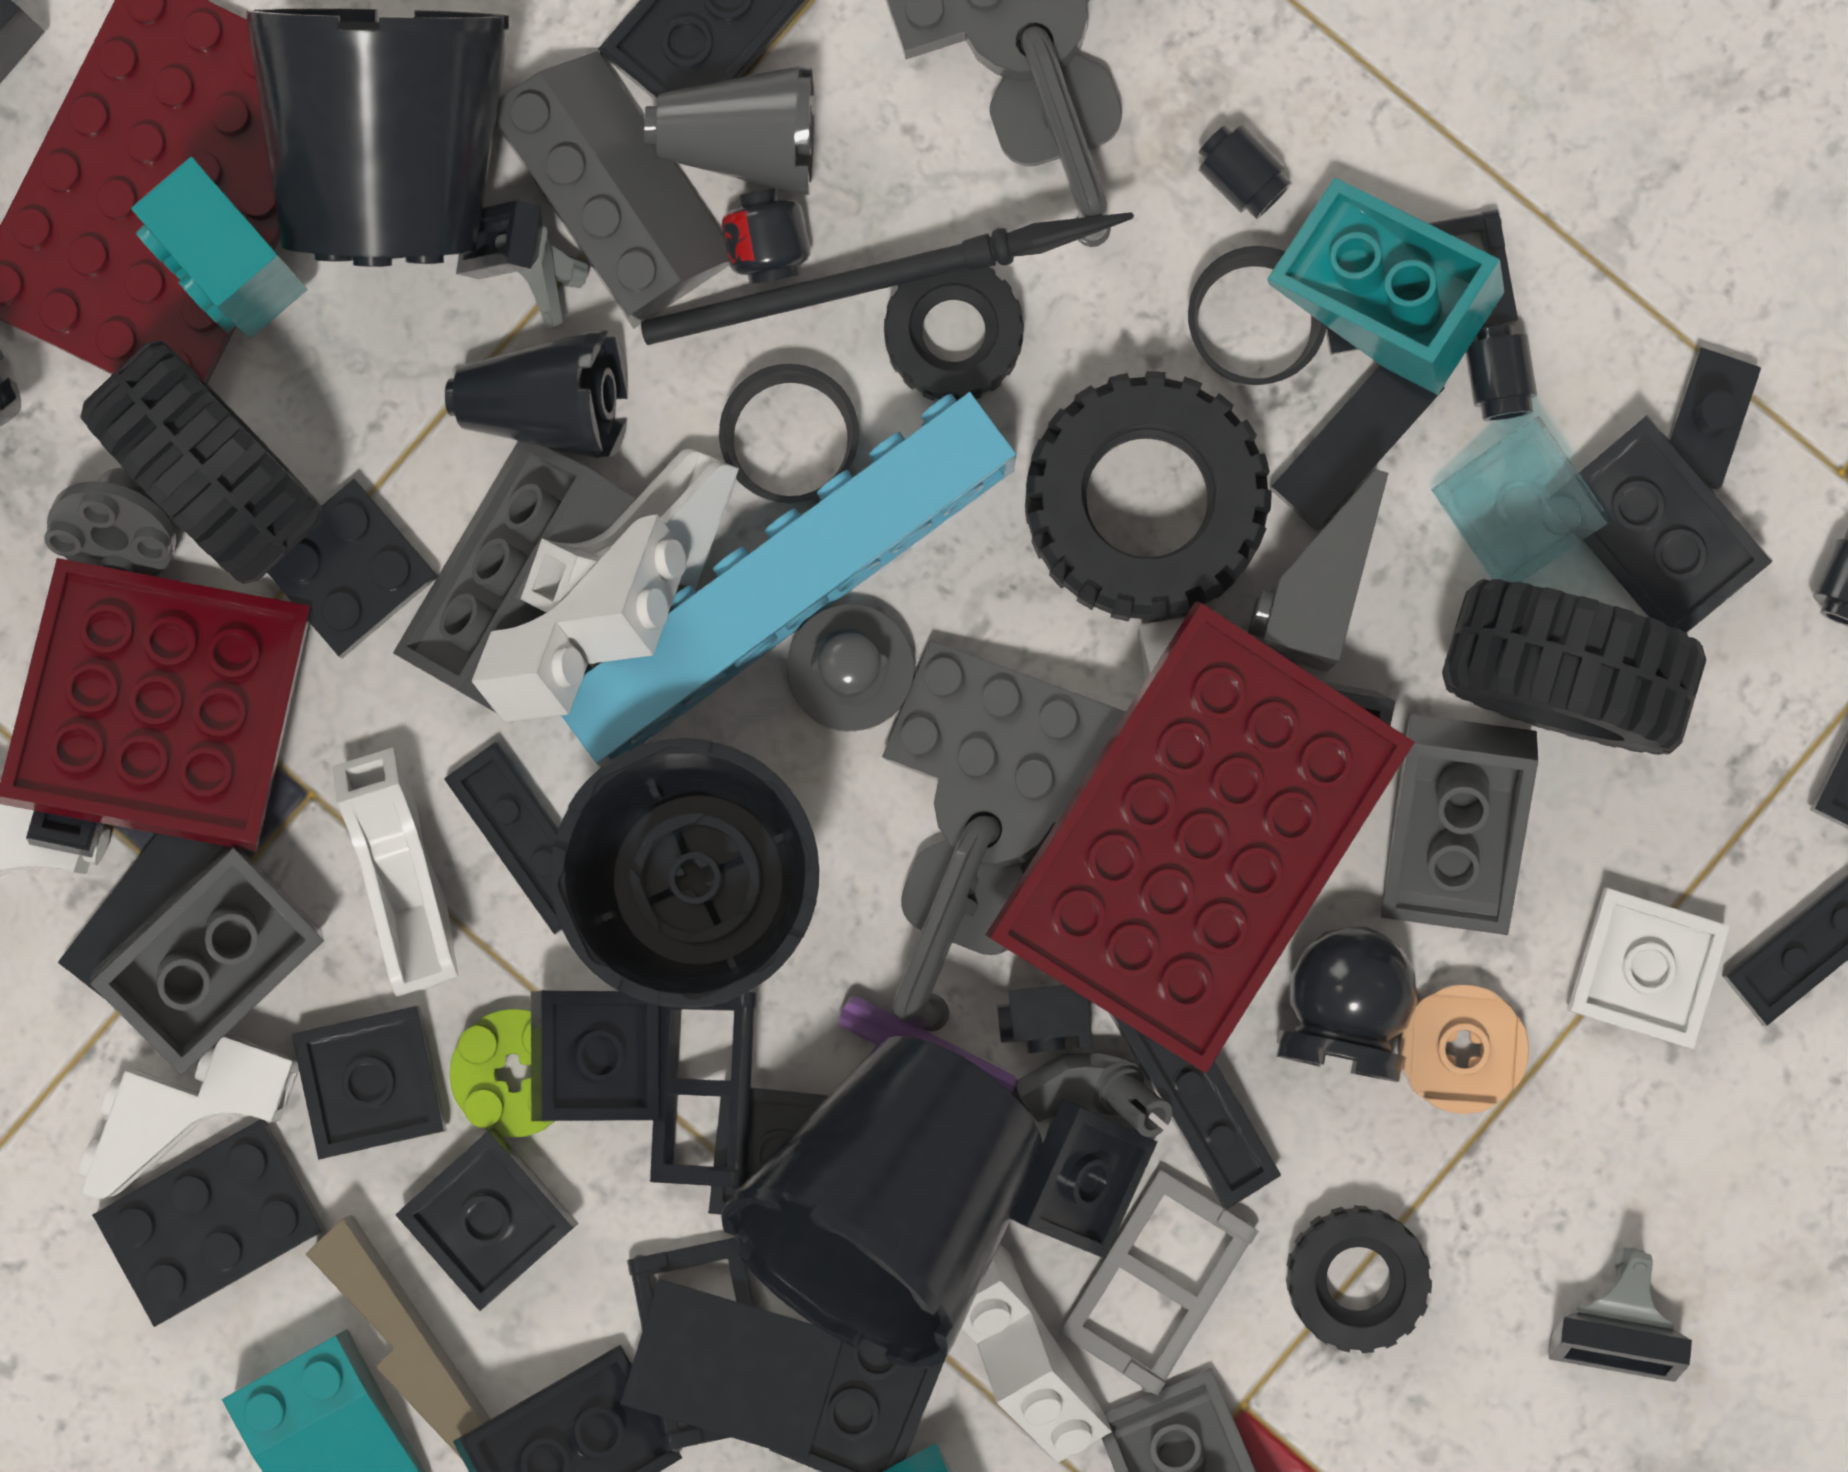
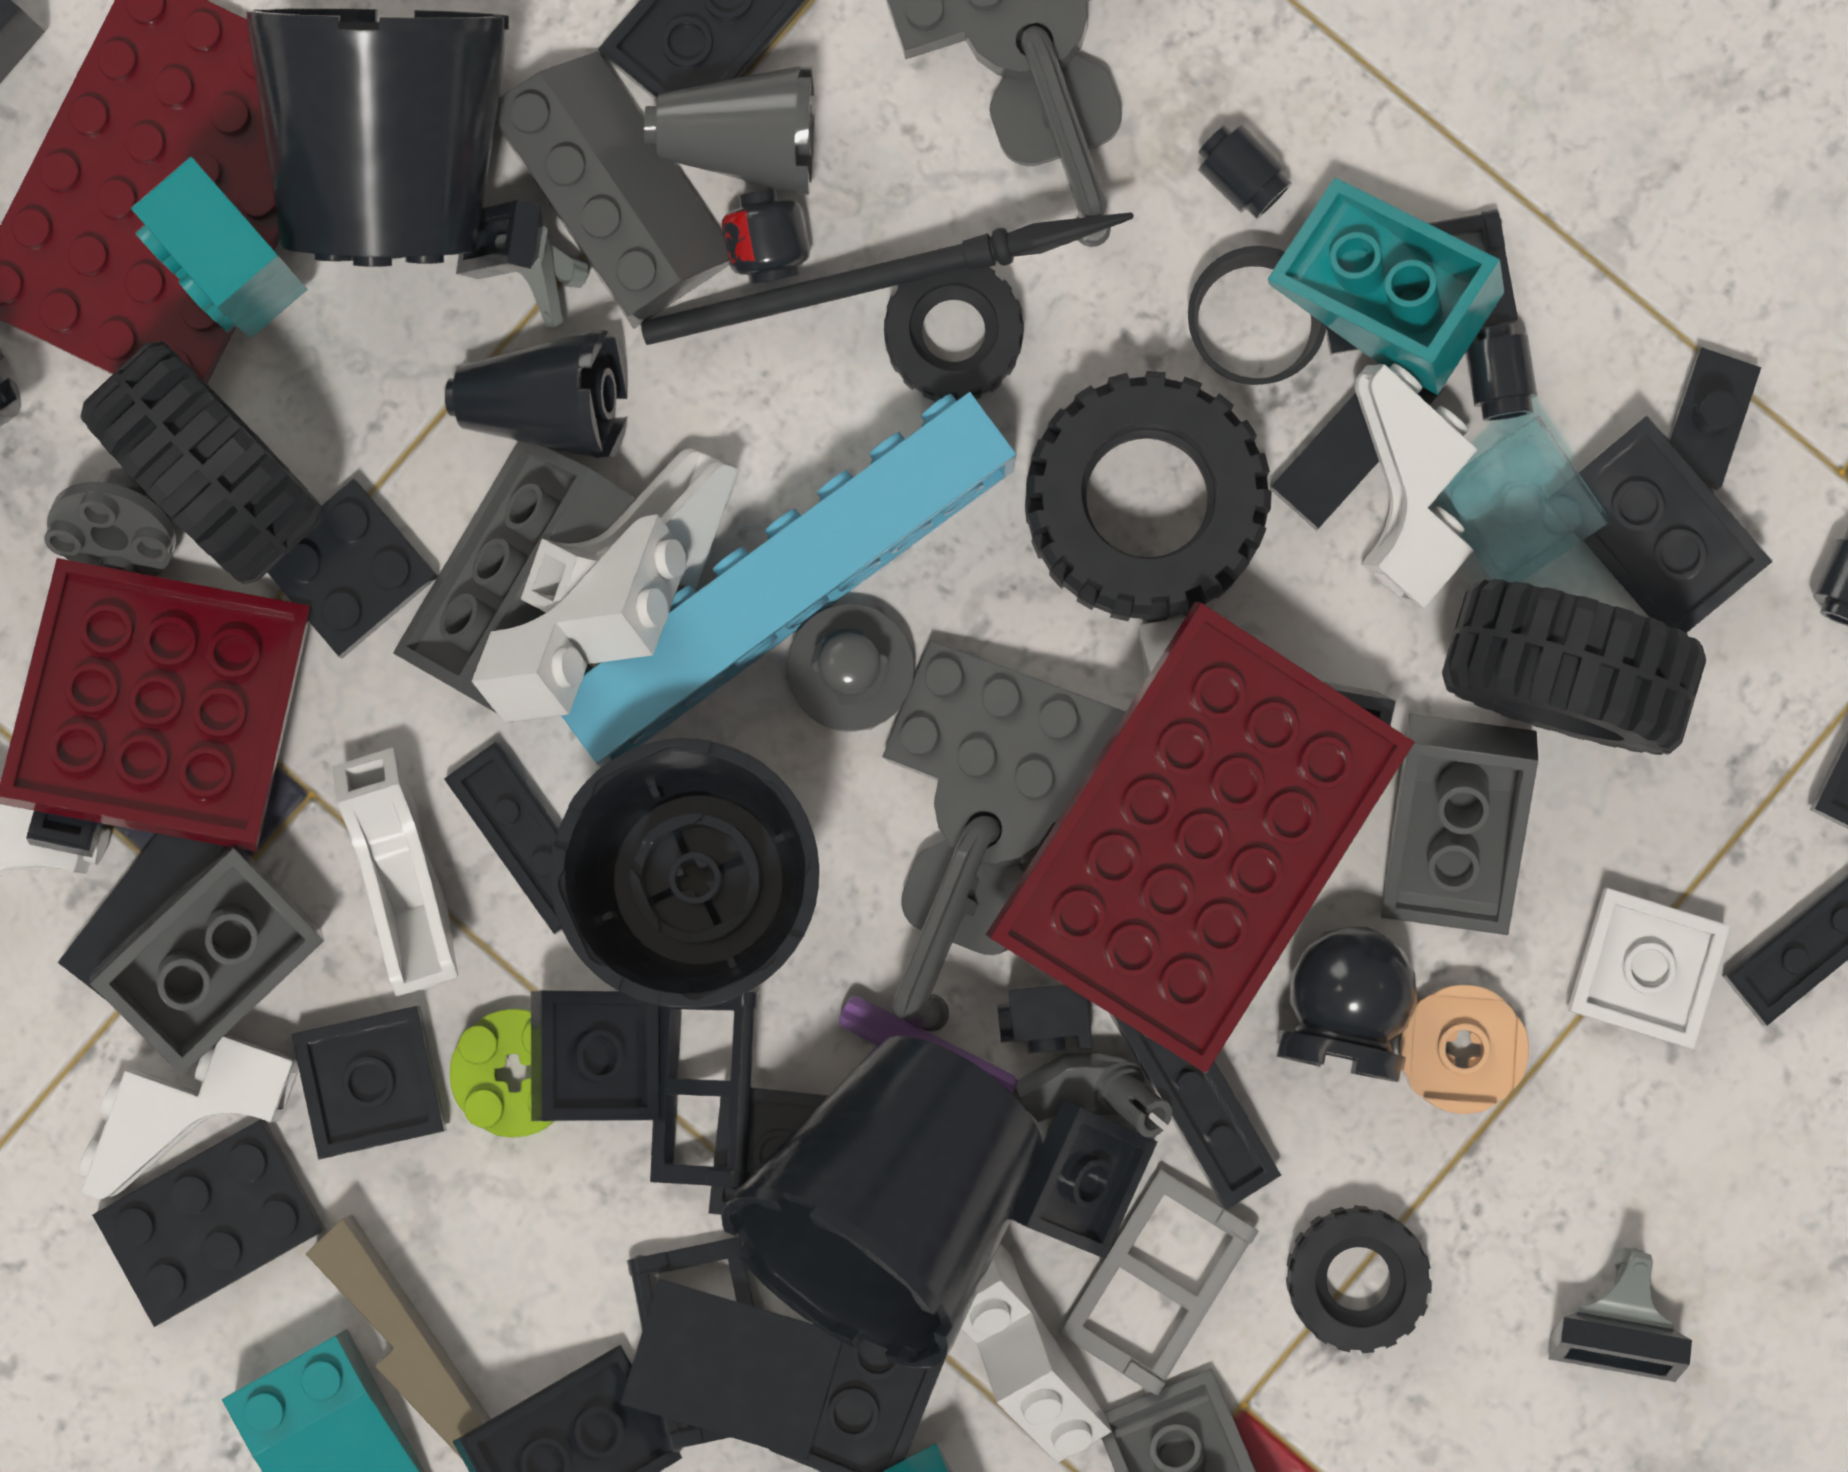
black plate [395,1127,579,1311] -> none
black tyre [719,364,859,503] -> none
dark grey slope [1247,470,1389,672] -> none
none -> white arch [1355,363,1478,608]

